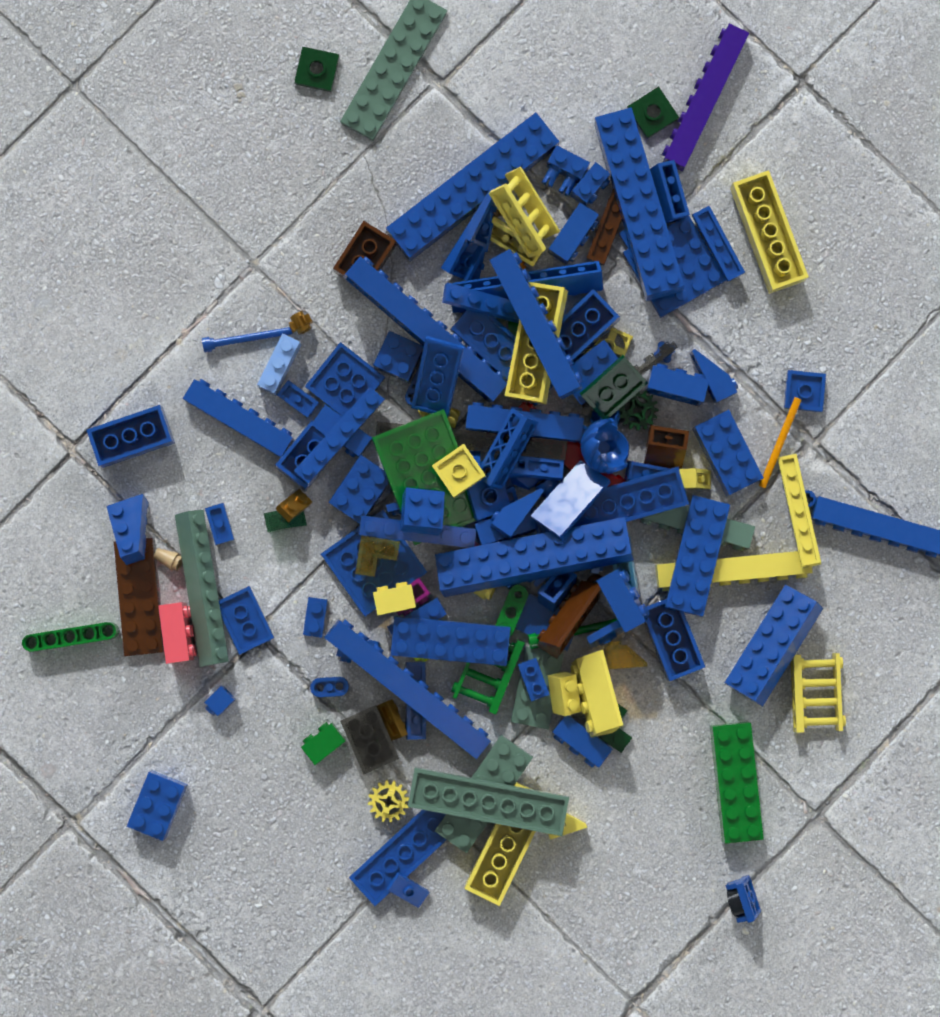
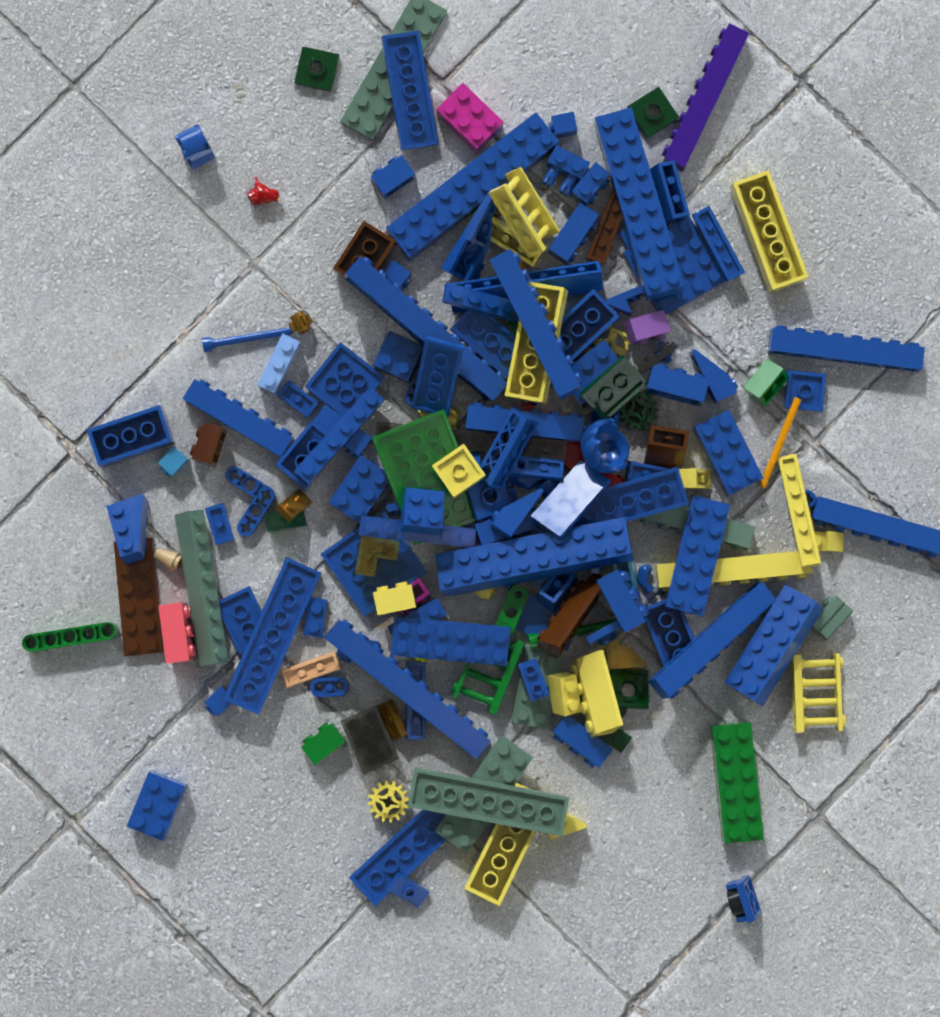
none -> dark azure brick [158,446,190,477]
none -> blue brick [174,124,215,170]
none -> reddish brown slope [190,423,227,467]
none -> blue plate [223,557,321,715]
none -> blue beam [225,466,276,537]
none -> red animal [246,177,280,206]
none -> light nougat tile [280,651,341,688]
none -> blue brick [371,155,416,199]
none -> blue plate [381,31,438,151]
none -> blue brick [383,260,412,289]
none -> dark pink brick [436,83,504,154]
none -> blue brick [548,112,578,139]
none -> blue slope [605,285,643,316]
none -> dark green piece [609,669,649,710]
none -> medium lavender brick [623,310,671,346]
none -> blue arm [637,564,654,594]
none -> blue brick [648,582,776,699]
none -> brick [743,359,790,407]
none -> blue brick [767,325,925,372]
none -> sand green brick [812,596,854,640]
none -> light yellow slope [814,531,844,552]

